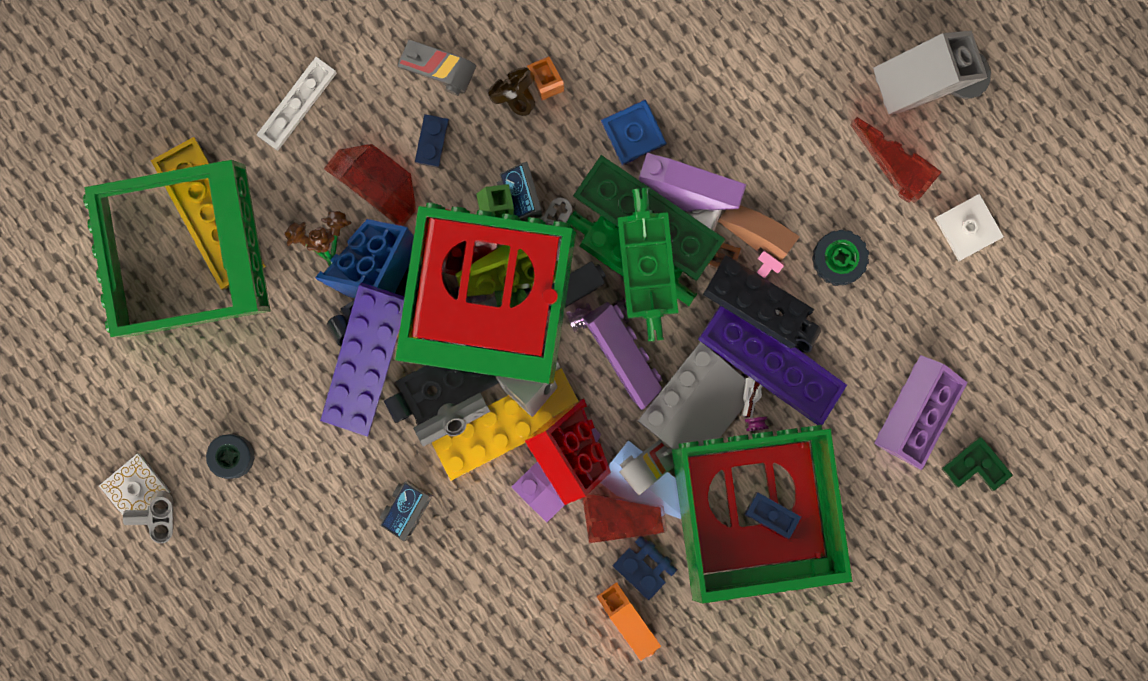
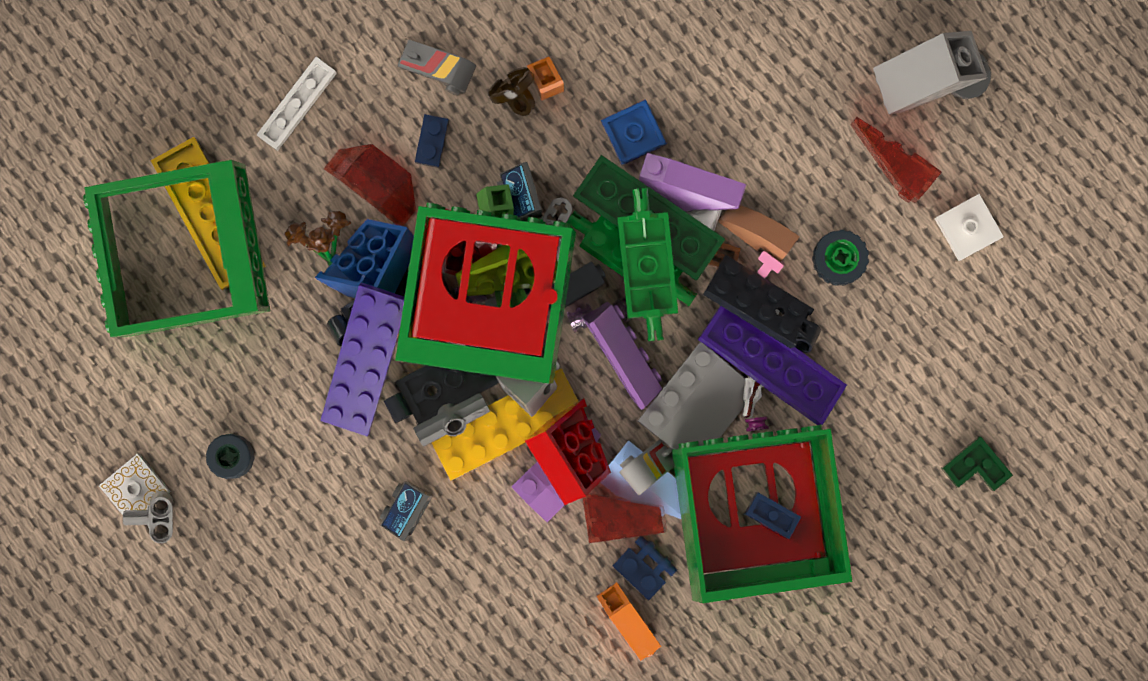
medium lavender slope [874,355,968,470] -> none

